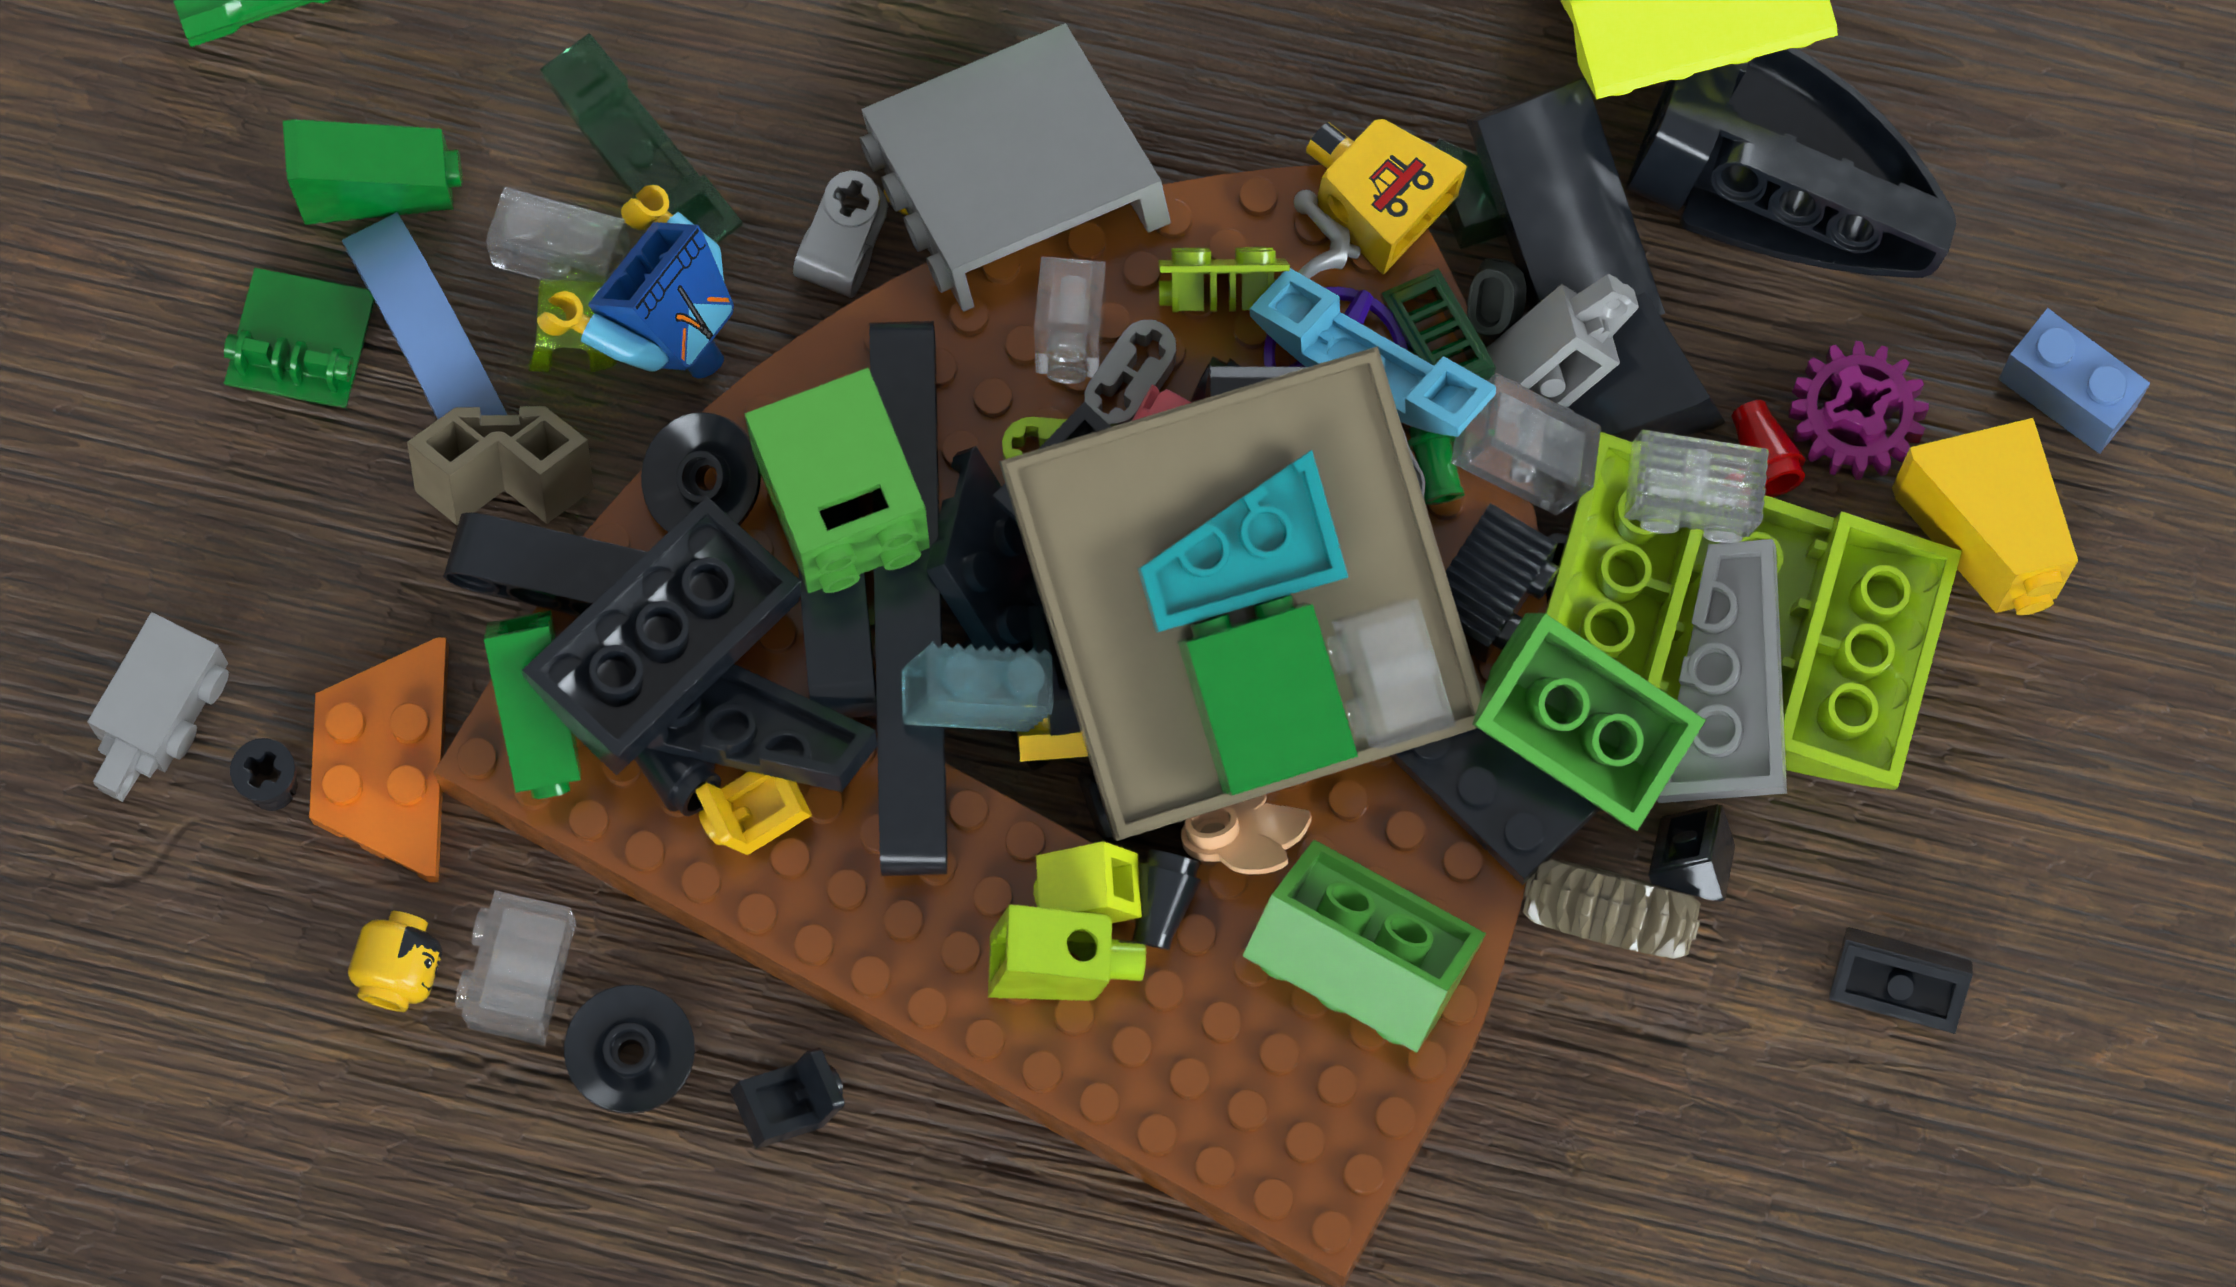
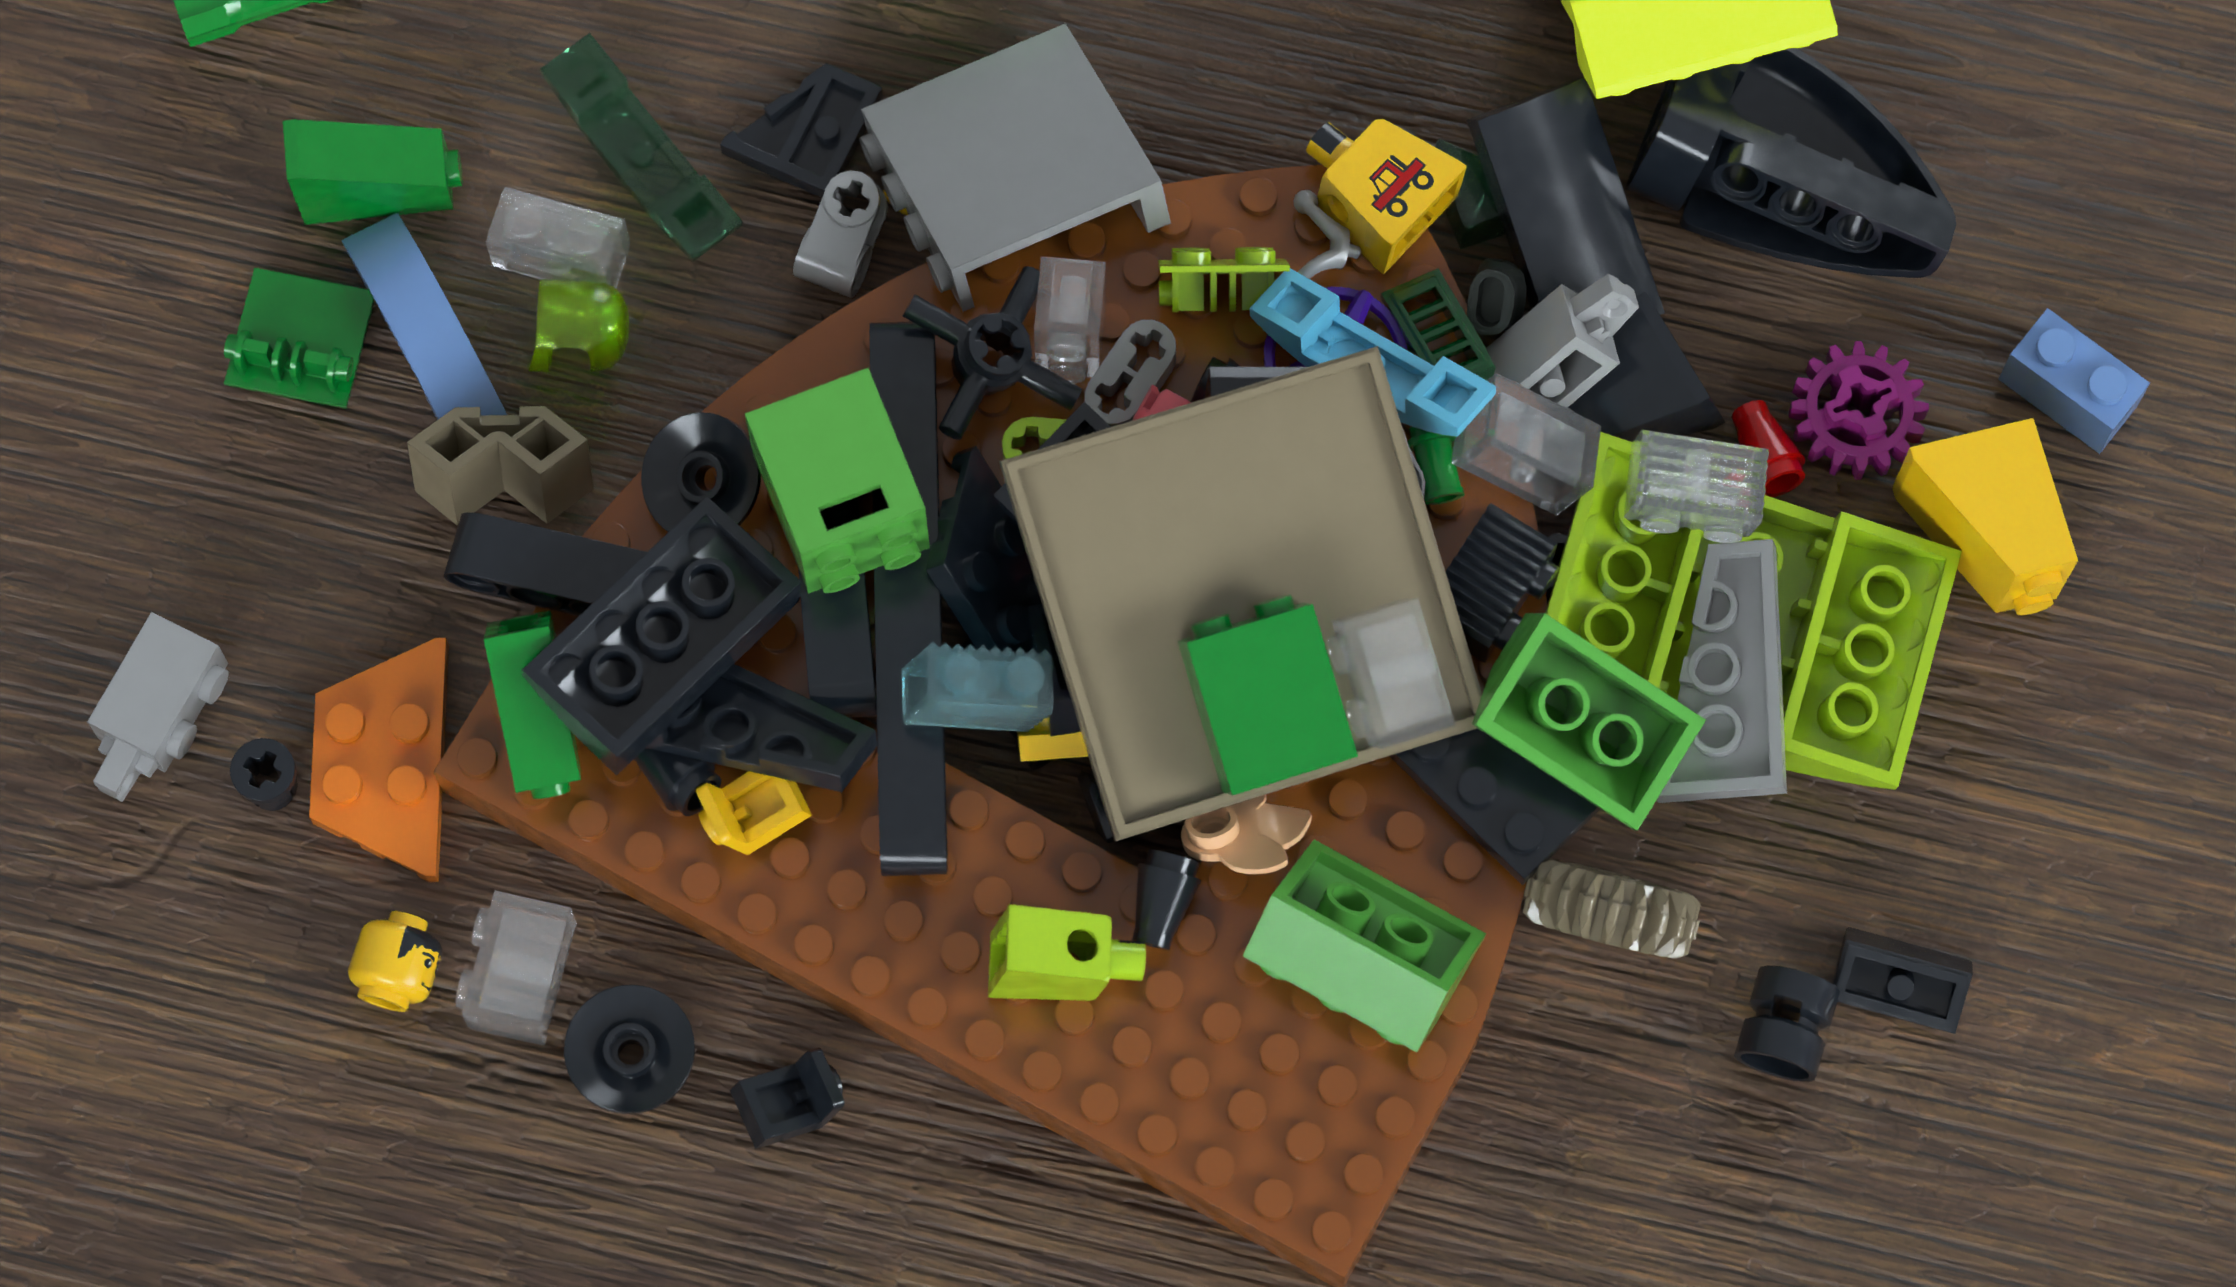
torso [537,185,734,379] -> none
neon yellow brick [1033,841,1142,923] -> none
teal wing [1138,450,1348,633] -> none
black slope [1648,804,1735,902] -> none
none -> black wing [720,63,883,198]
none -> black bar [902,266,1082,440]
none -> black wheel [1734,965,1840,1082]

